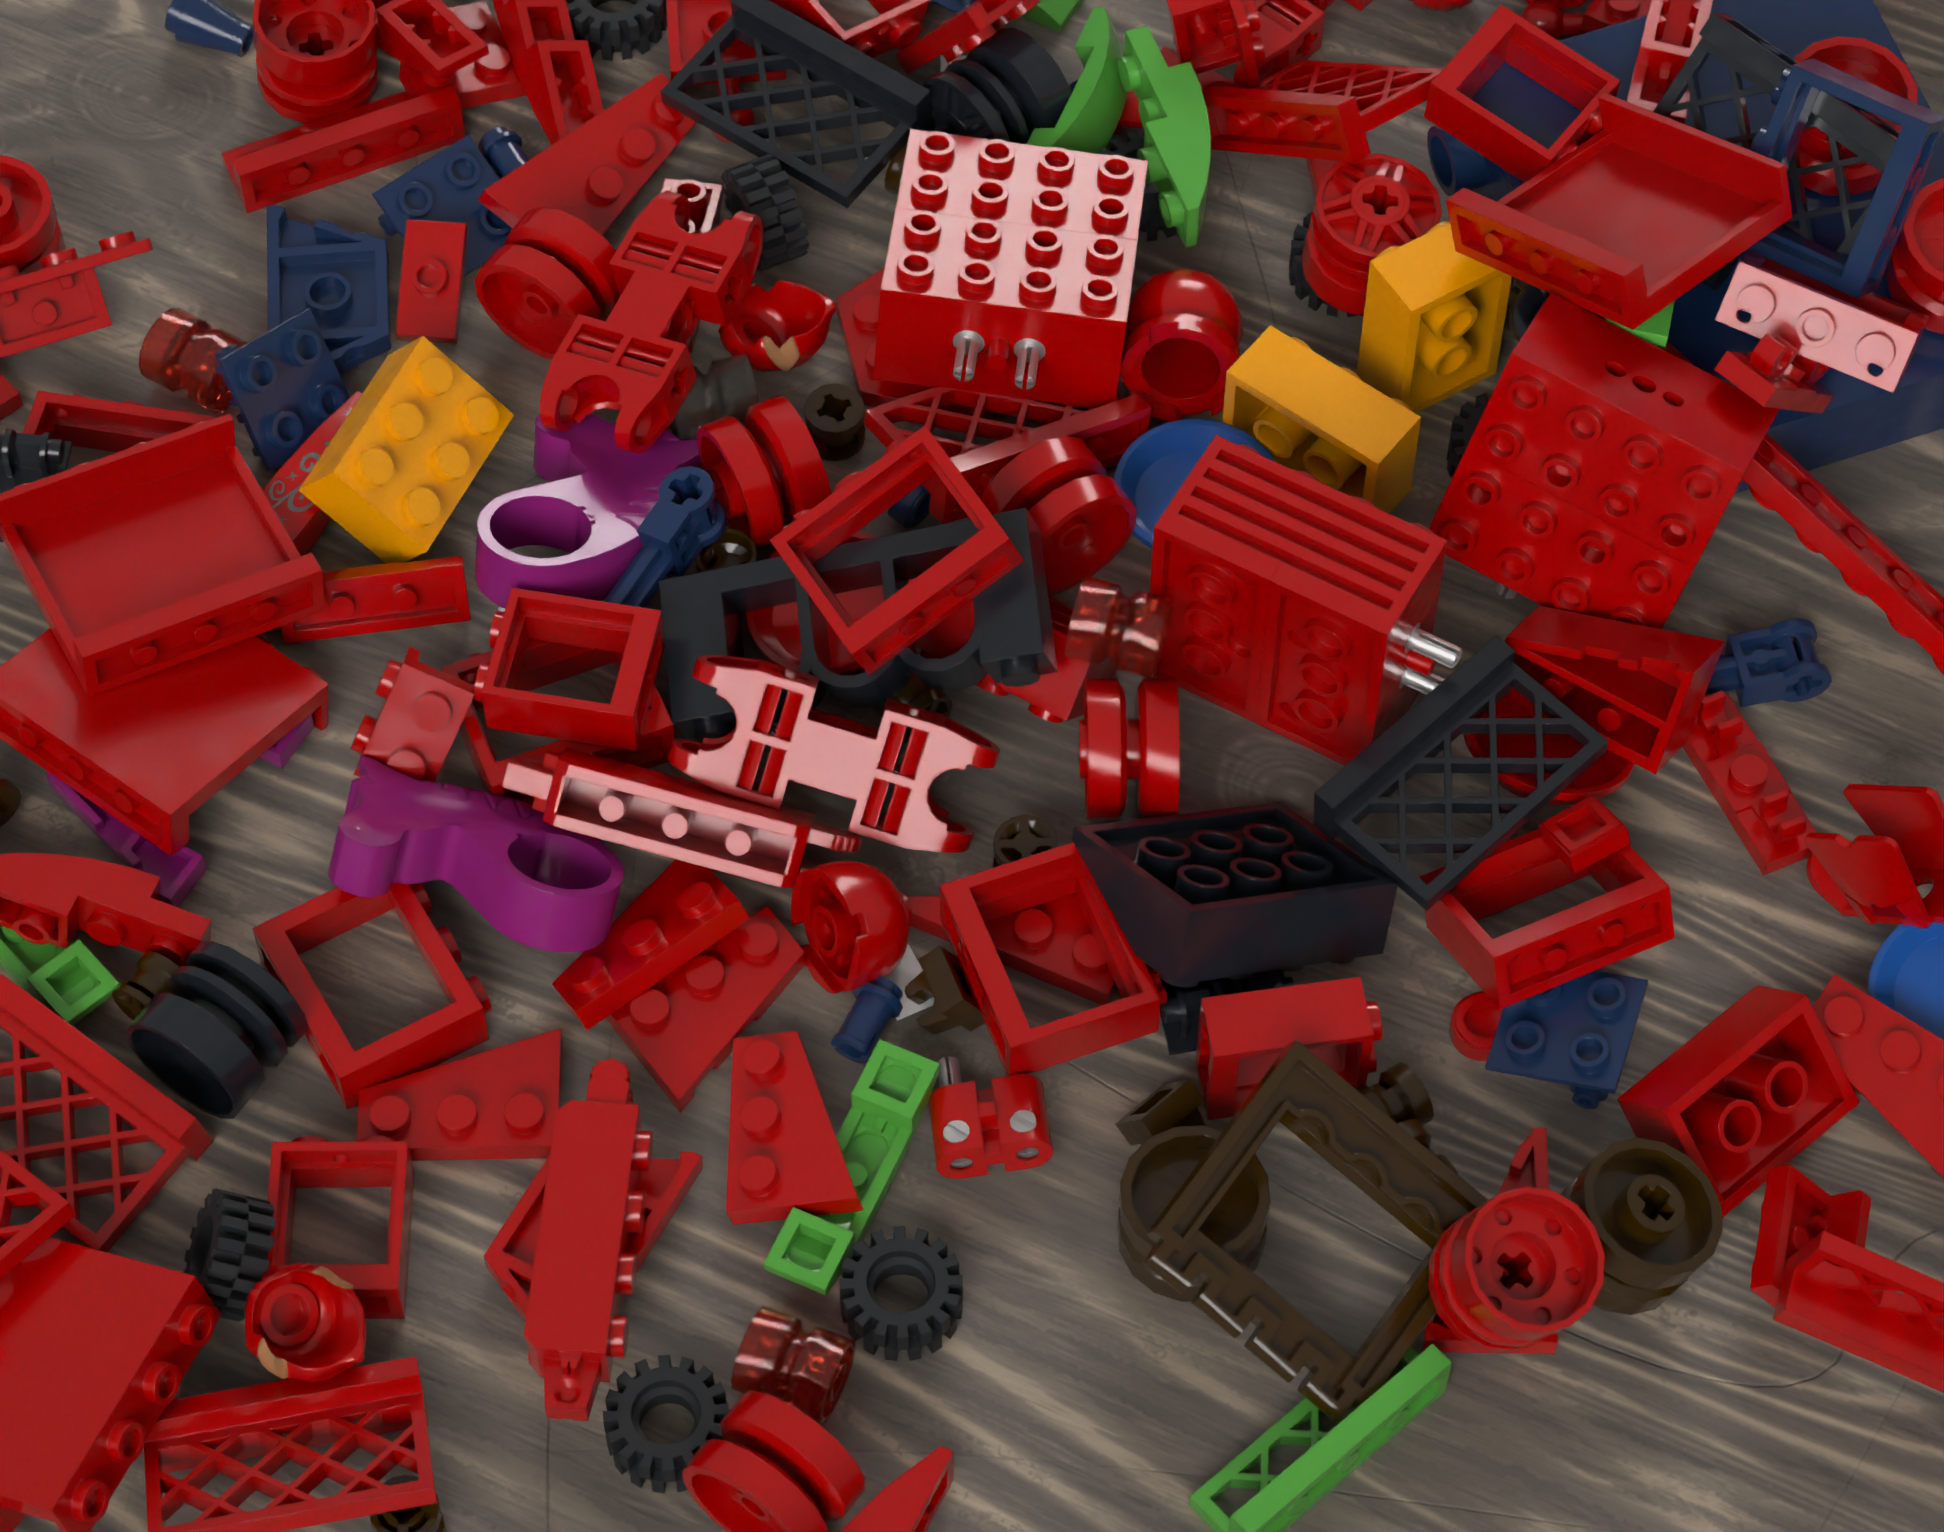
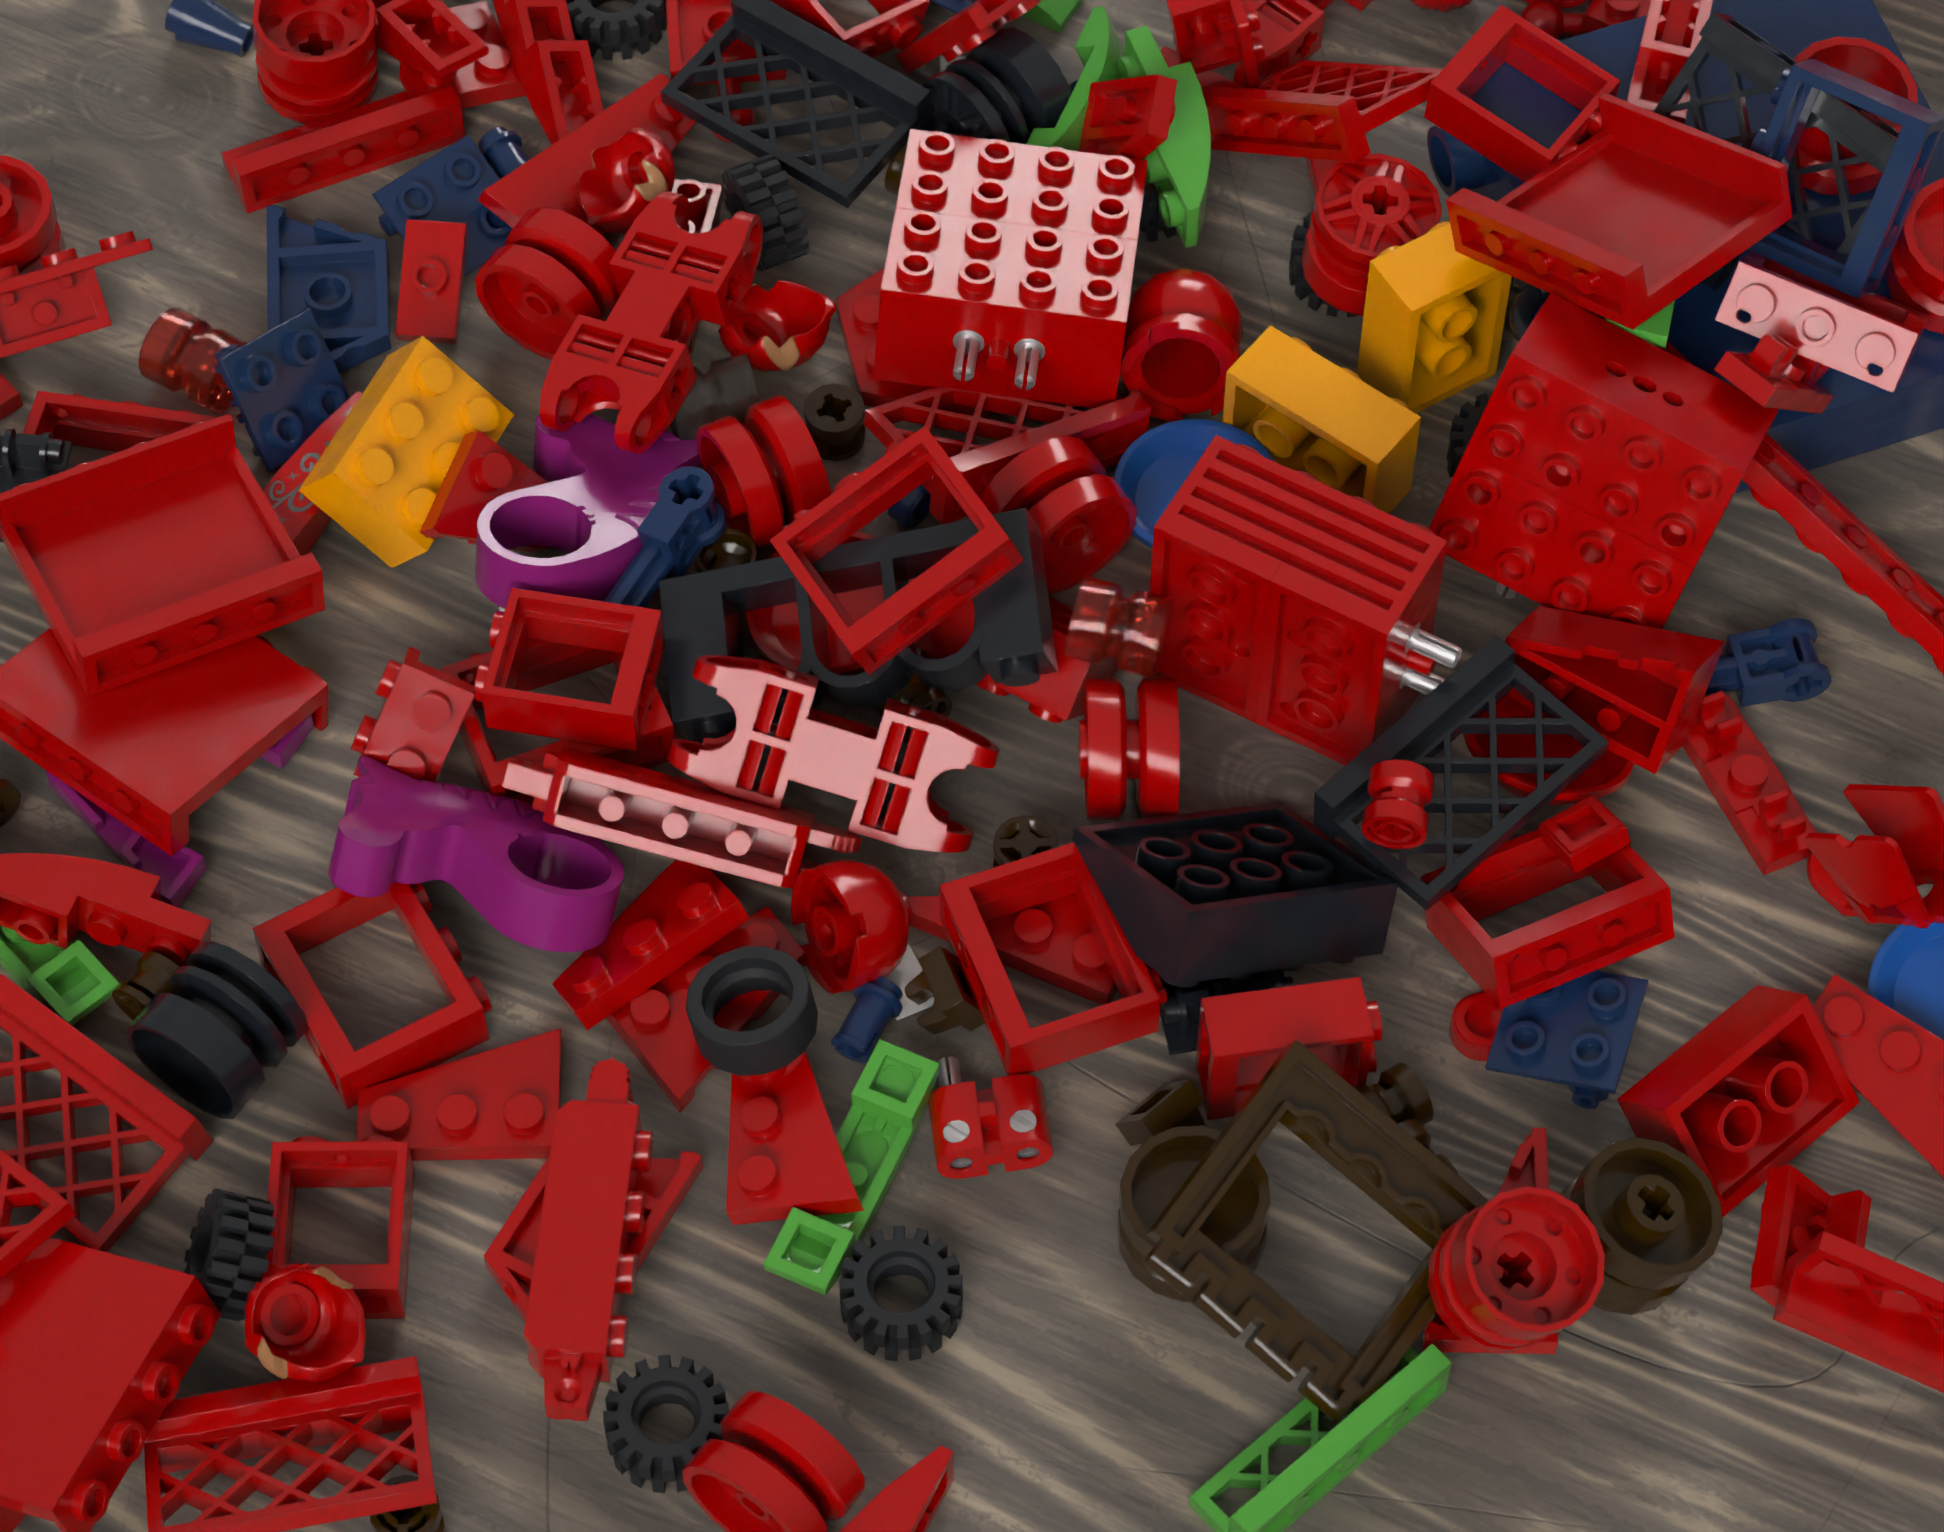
red plate [281,555,471,644] -> none
clear red wheel [731,1306,856,1424] -> none
none -> red wing [420,430,549,553]
none -> red hair [578,128,675,235]
none -> black tyre [685,946,818,1076]
none -> red wing [1079,74,1177,160]
none -> red wheel [1362,759,1434,849]

